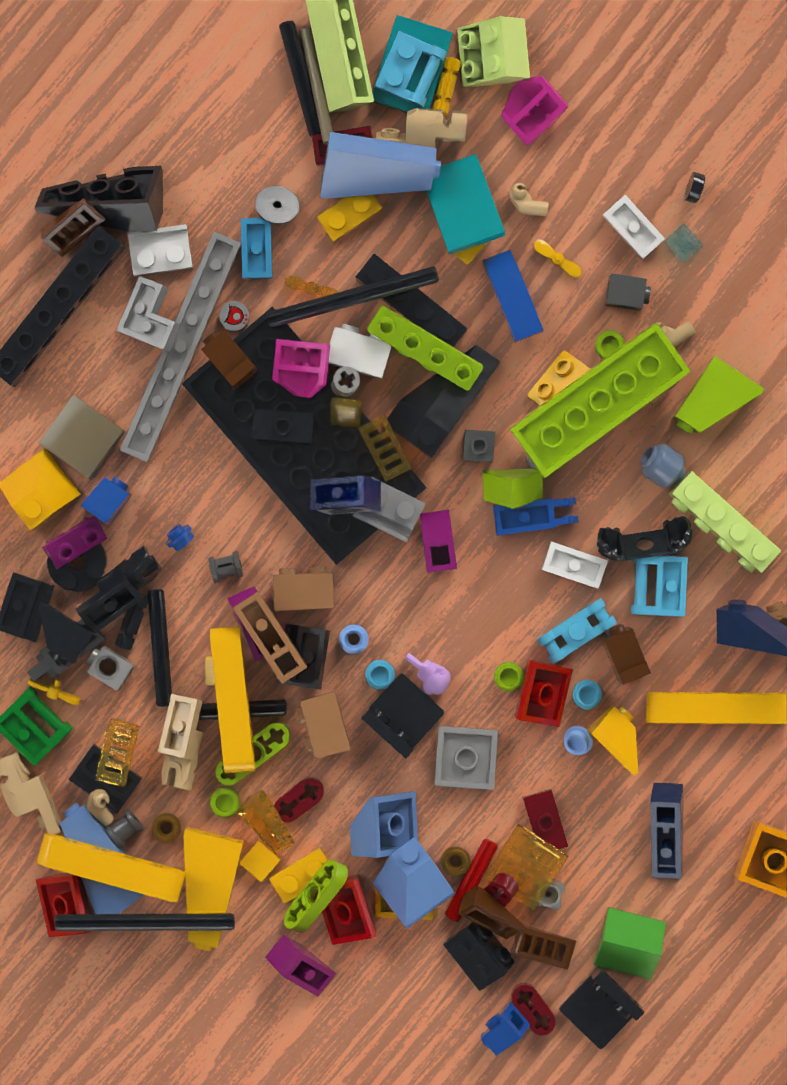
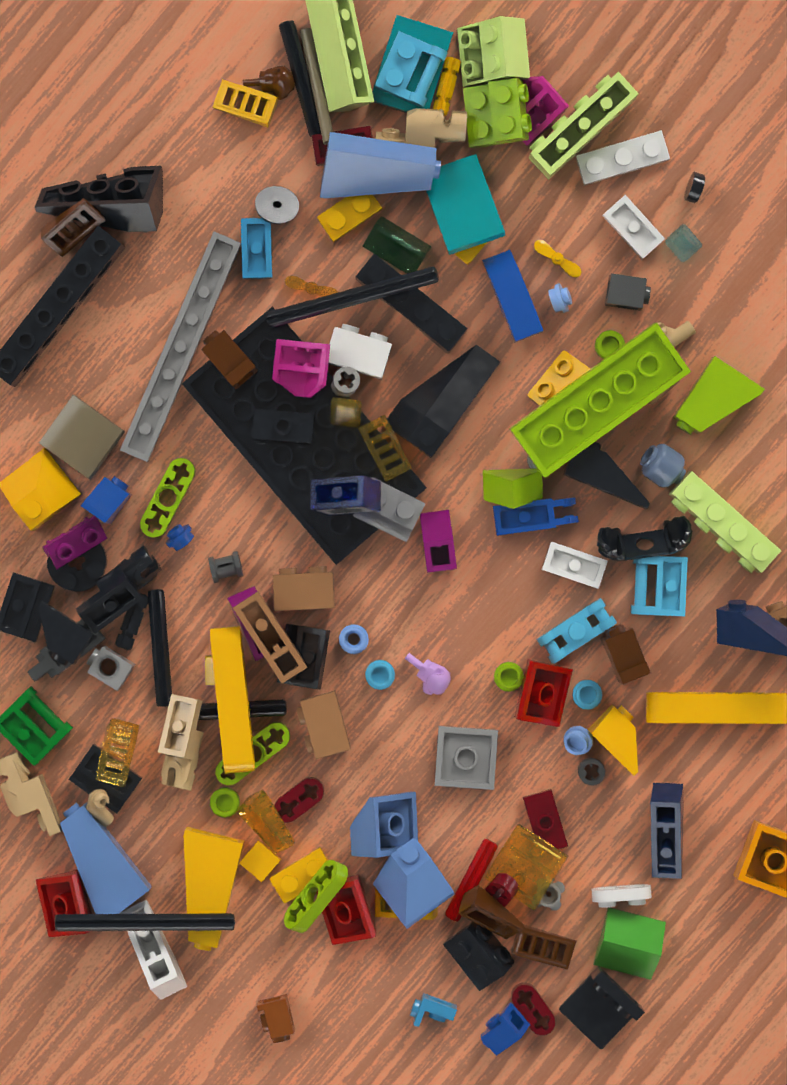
yellow piece [27,679,81,705] -> none
yellow beam [36,833,186,902] -> none
dark grey bush [105,809,145,848] -> none
light grey plate [116,276,180,352] -> none
white plate [127,224,193,277] -> none
pearl gold plate [152,813,182,843] -> none
light grey tile [219,301,250,332] -> none
magenta slope [265,934,336,997] -> none
black bracket [361,673,444,759] -> none
lime bracket [367,305,483,391] -> none
pearl gold plate [441,846,471,876] -> none
dark grey brick [462,429,495,463] -> none
tan arm [509,183,549,217] -> none
none -> white slope [120,900,187,1000]
none -> lime beam [140,458,196,538]
none -> yellow slope [212,79,278,128]
none -> reddish brown piece [243,66,295,100]
none -> dark orange brick [257,994,295,1043]
none -> clear green slope [362,216,431,274]
none -> dark azure bracket [410,993,457,1027]
none -> lime plate [463,78,532,148]
none -> yellowish green brick [529,72,639,180]
none -> light blue plate [548,283,572,313]
none -> black slope [563,442,650,509]
none -> white plate [576,130,670,186]
none -> dark grey bush [578,758,605,786]
none -> white plate [591,884,652,908]

